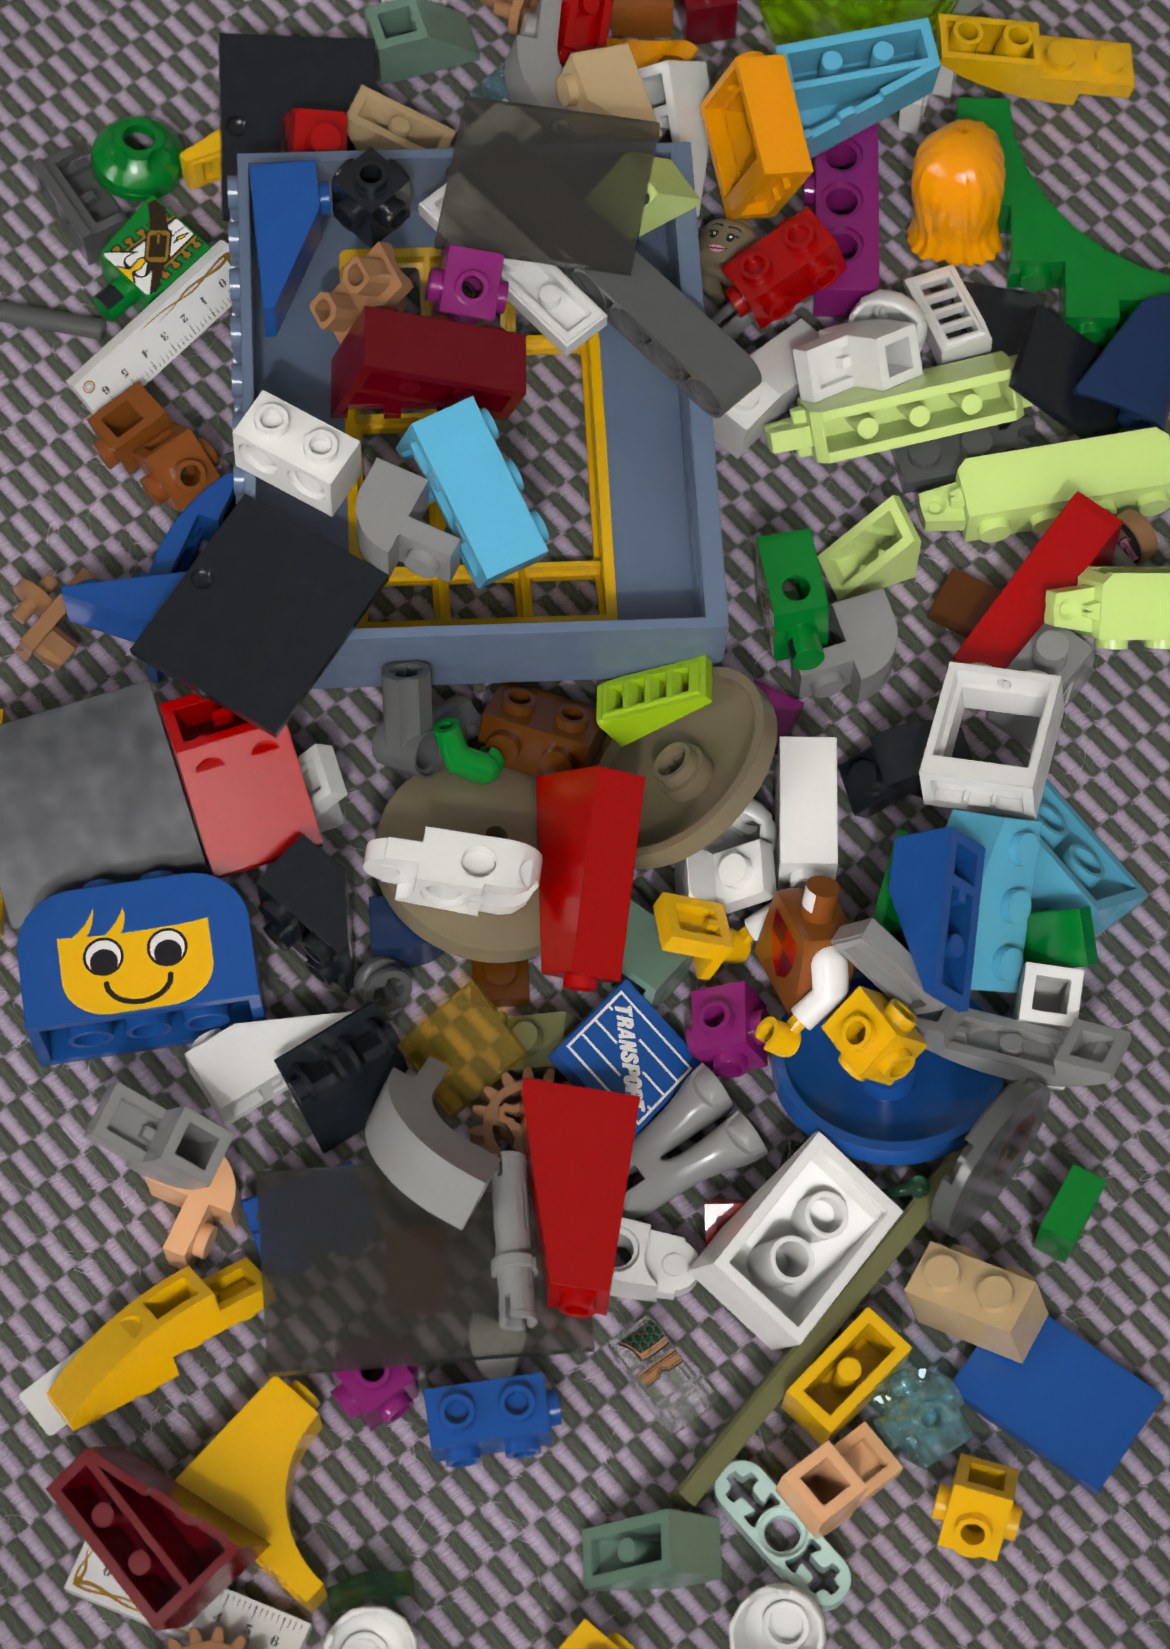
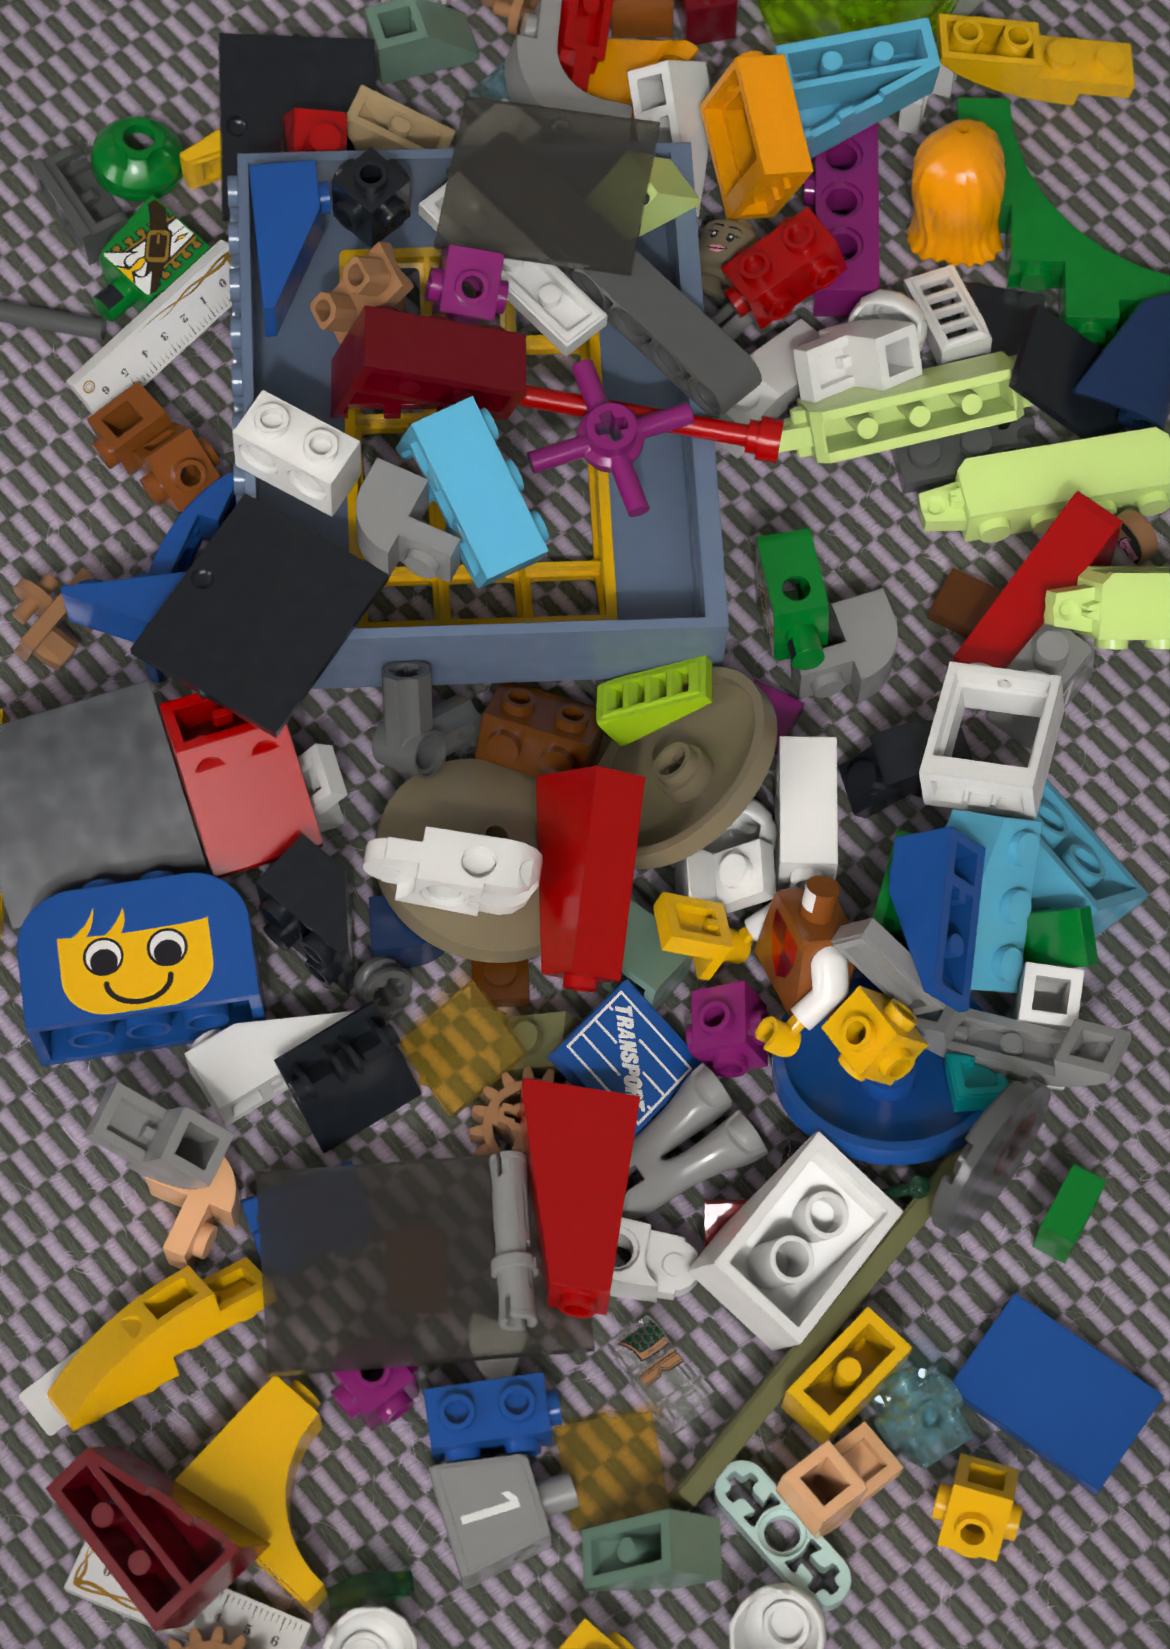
light grey arch [365,1056,502,1230] -> none
green arm [433,718,505,785] -> none
tan slope [556,43,662,144] -> none
yellowish green slope [817,495,921,601] -> none
tan brick [904,1241,1049,1364] -> none
none -> light grey torso [429,1454,579,1590]
none -> red piece [519,385,784,464]
none -> magenta bar [527,359,694,517]
none -> clear yellow piece [555,1410,669,1532]
none -> teal tile [944,1053,1010,1112]

